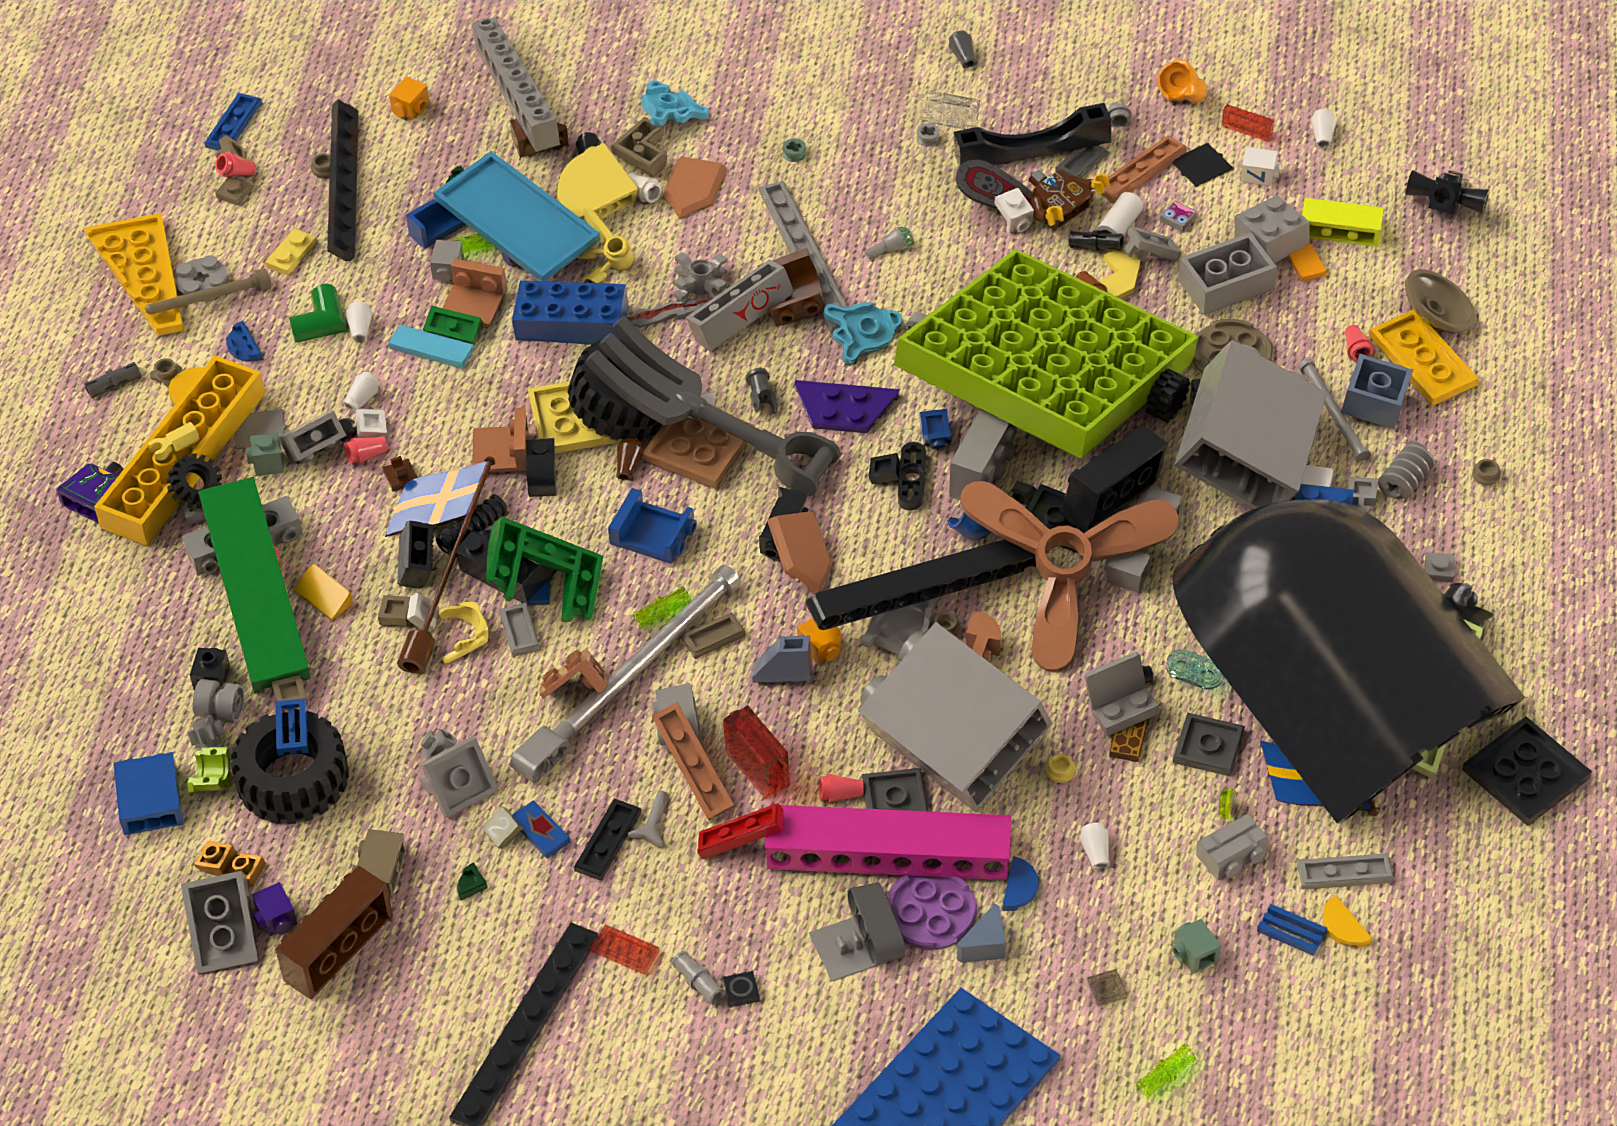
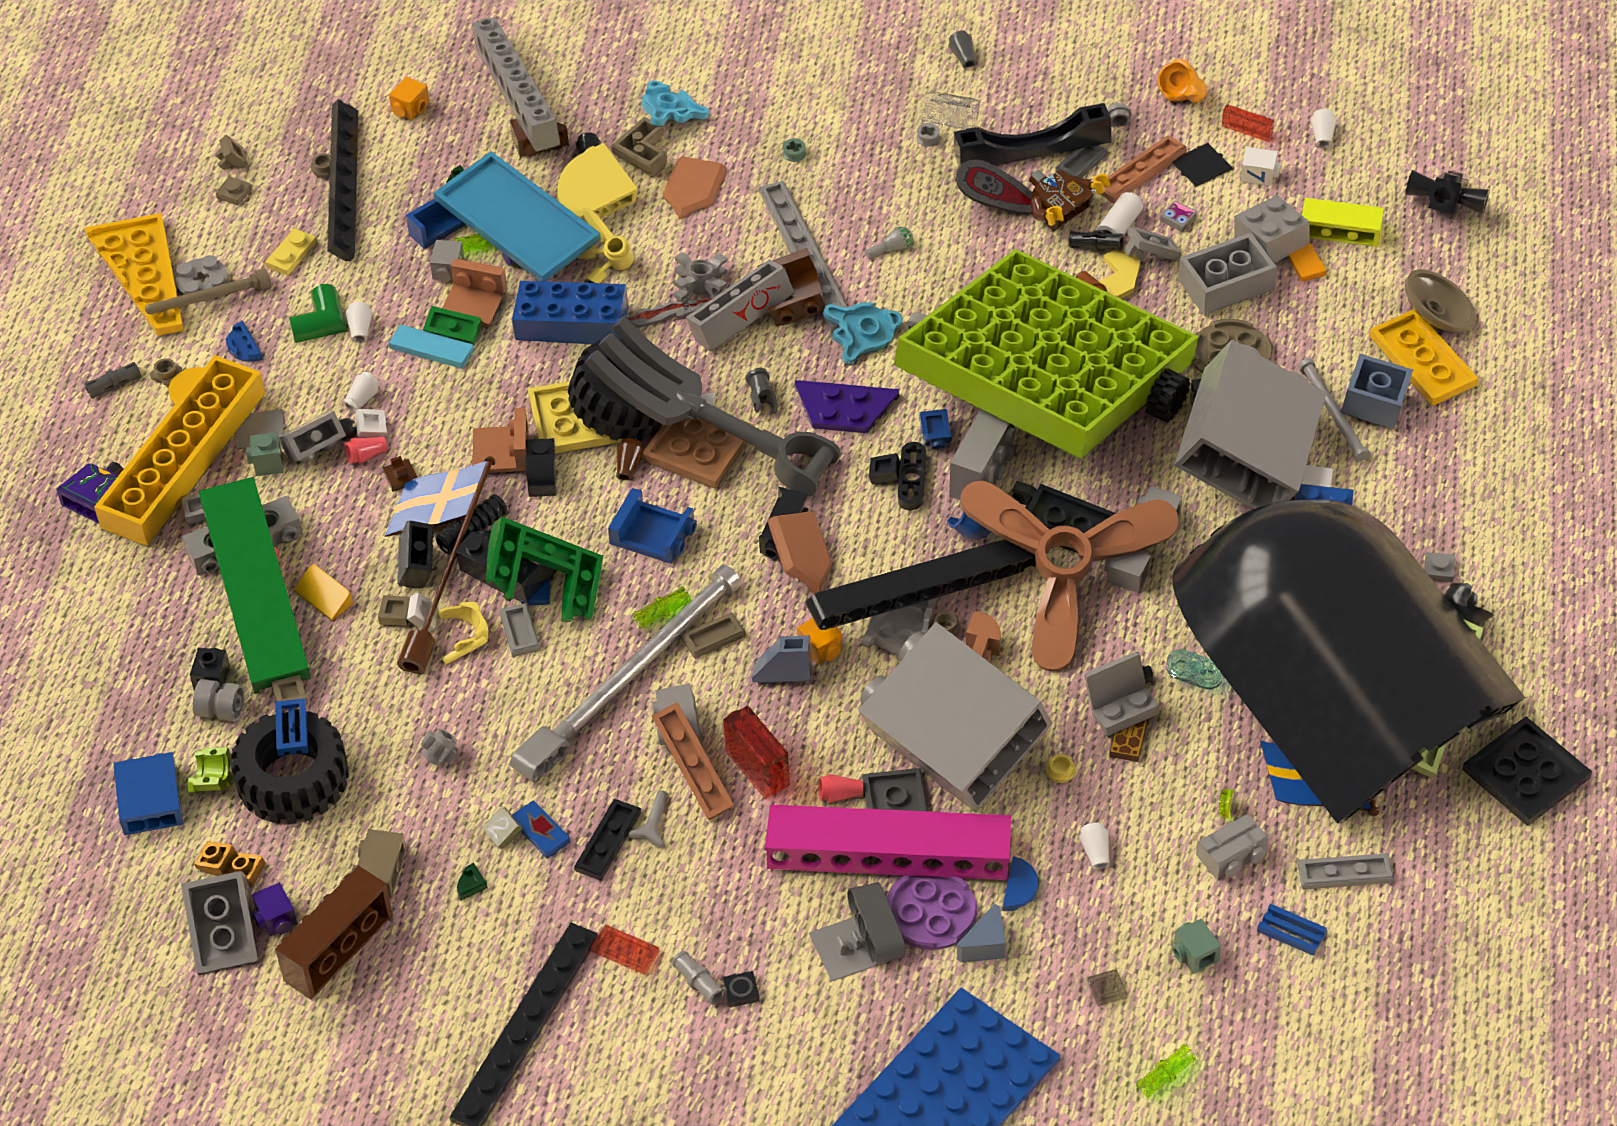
light yellow bar [148,422,200,461] -> none
black tyre [167,453,222,508] -> none
light grey gear [187,715,225,749] -> none
blue tile [204,92,262,151] -> none
coral cone [216,152,256,177] -> none
light grey bracket [420,736,499,818] -> none
nougat bracket [539,648,608,699] -> none
white cone [628,173,662,203] -> none
red tile [697,803,784,860] -> none
white bracket [994,188,1034,233] -> none
black brick [1061,425,1168,533] -> none
dark grey tile [1173,712,1245,777] -> none
yellow tile [1323,895,1372,947] -> none
coral cone [1344,325,1374,362] -> none
light grey plate [1348,477,1378,513] -> none
light grey piece [1378,441,1435,498] -> none
dark tan plate [1472,459,1501,485] -> none

